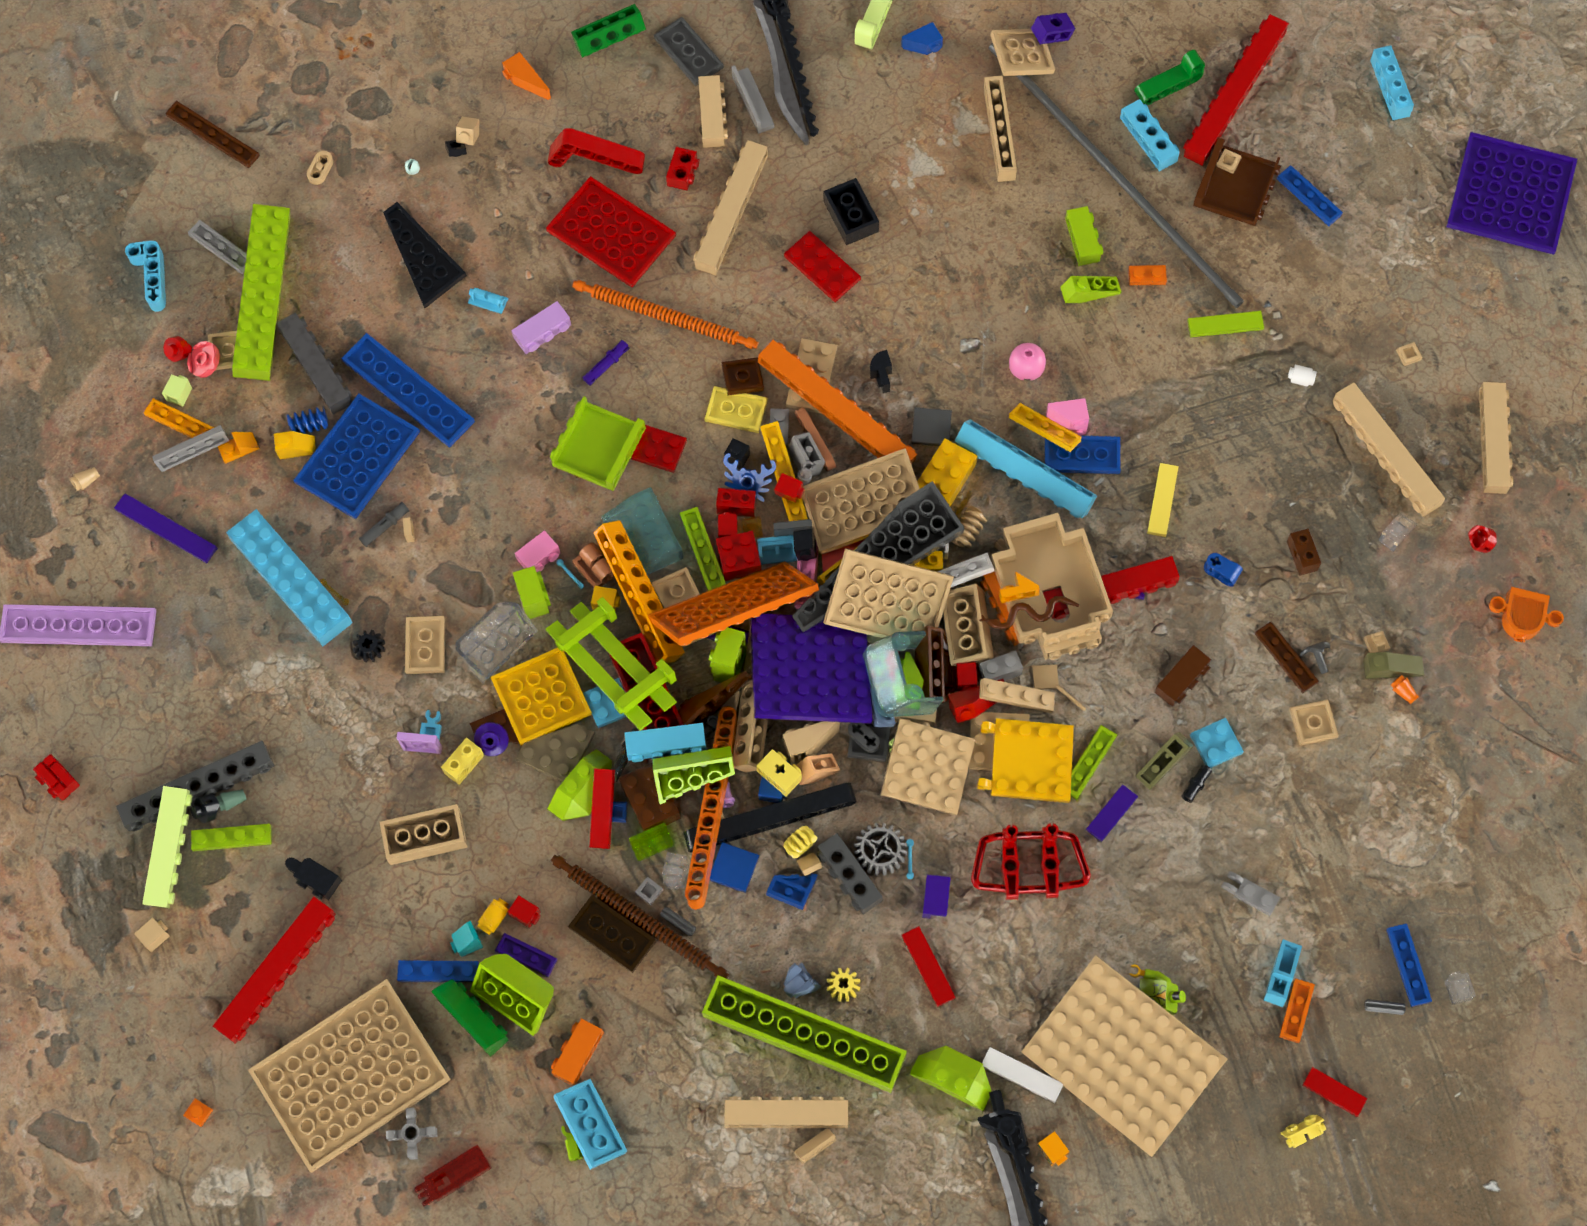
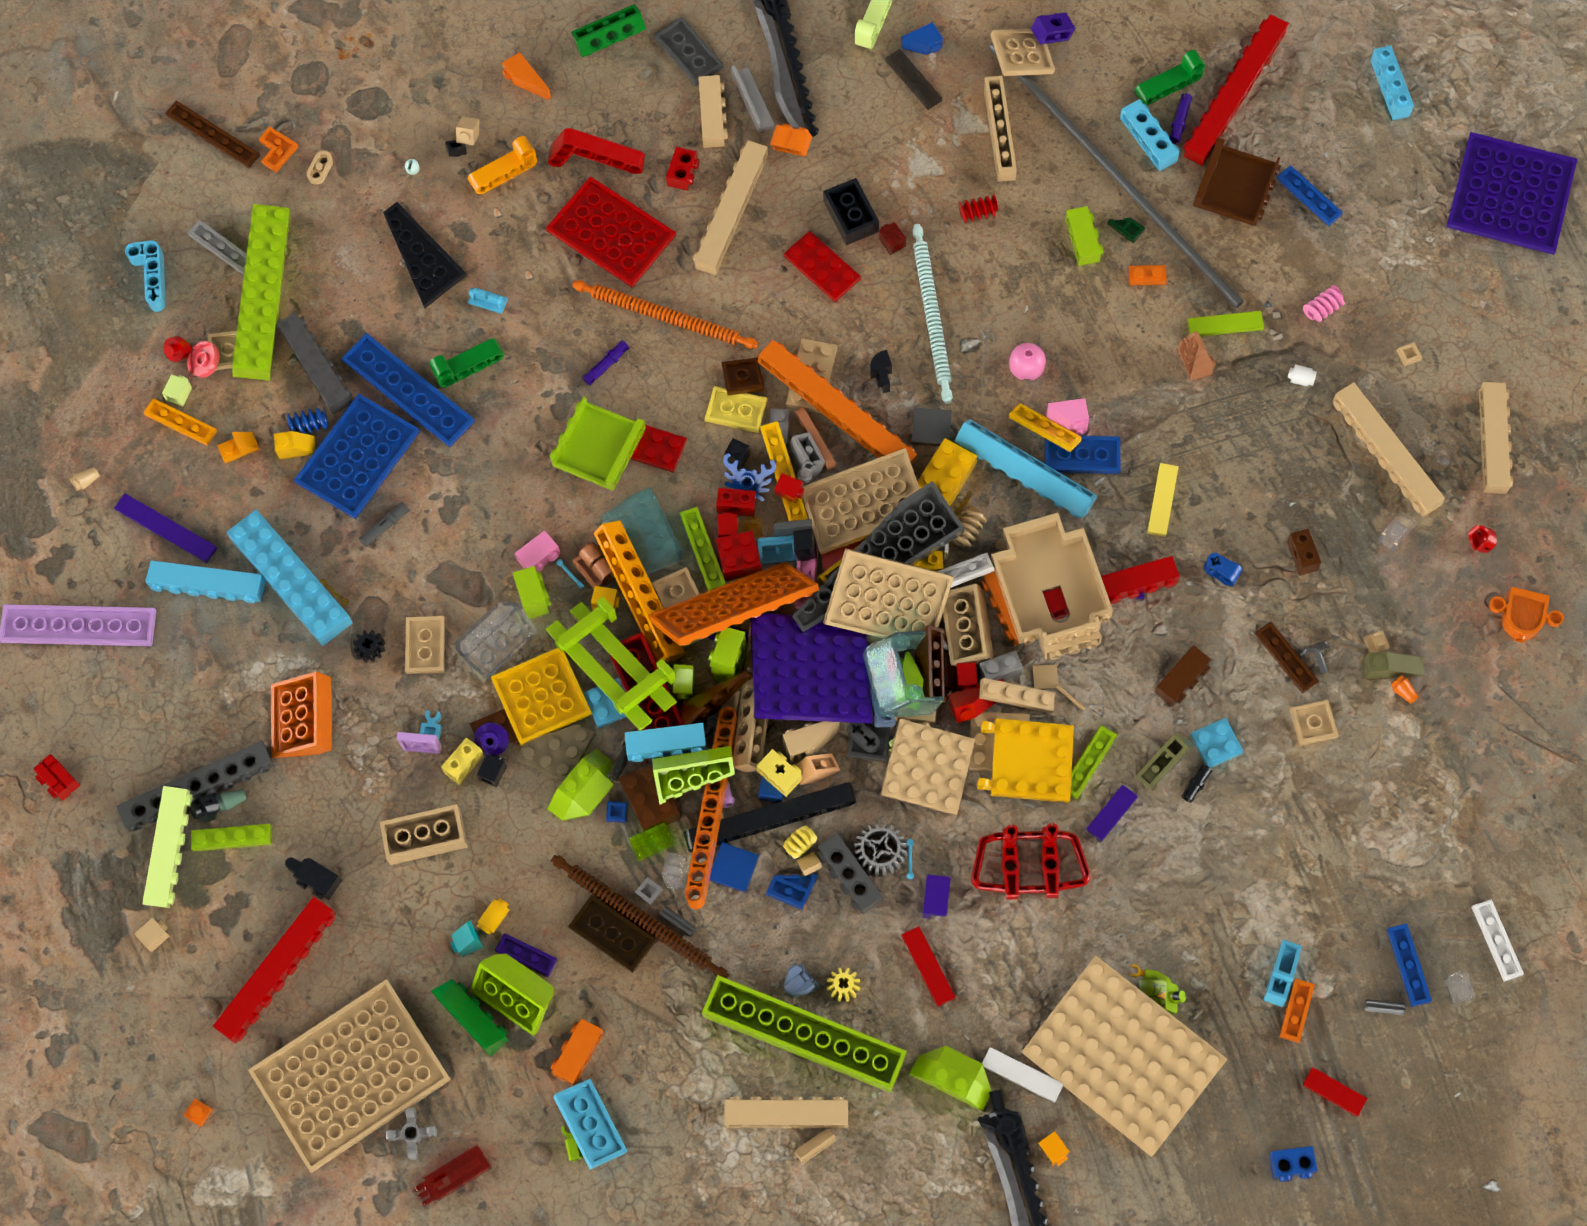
light grey plate [152,425,230,472] -> none
blue plate [397,960,479,982] -> none
tan tile [403,517,415,543] -> none
red brick [508,895,541,929] -> none
lavender brick [511,301,571,354] -> none
red tile [589,768,615,849] -> none
reddish brown animal [979,596,1079,629] -> none
light orange slope [999,572,1040,603] -> none
lime slope [1060,276,1122,303] -> none
tan tile [1217,149,1242,174] -> none
light grey hinge [1222,872,1280,916] -> none
light yellow hinge [1281,1115,1326,1148] -> none
none -> medium azure brick [145,561,266,603]
none -> orange plate [259,126,299,173]
none -> orange slope [271,671,332,758]
none -> green beam [429,338,505,388]
none -> light orange beam [468,136,537,195]
none -> black brick [477,754,507,787]
none -> lime slope [673,664,696,702]
none -> orange brick [770,123,812,157]
none -> clear red brick [879,222,906,255]
none -> clear smoke tile [886,49,942,110]
none -> light aqua hose [912,224,953,404]
none -> red piece [958,194,998,224]
none -> dark green tile [1107,218,1145,243]
none -> dark purple pin [1169,93,1192,144]
none -> nougat wedge [1178,331,1215,381]
none -> blue brick [1269,1146,1318,1182]
none -> bright pink piece [1303,285,1345,323]
none -> white tile [1472,899,1524,982]

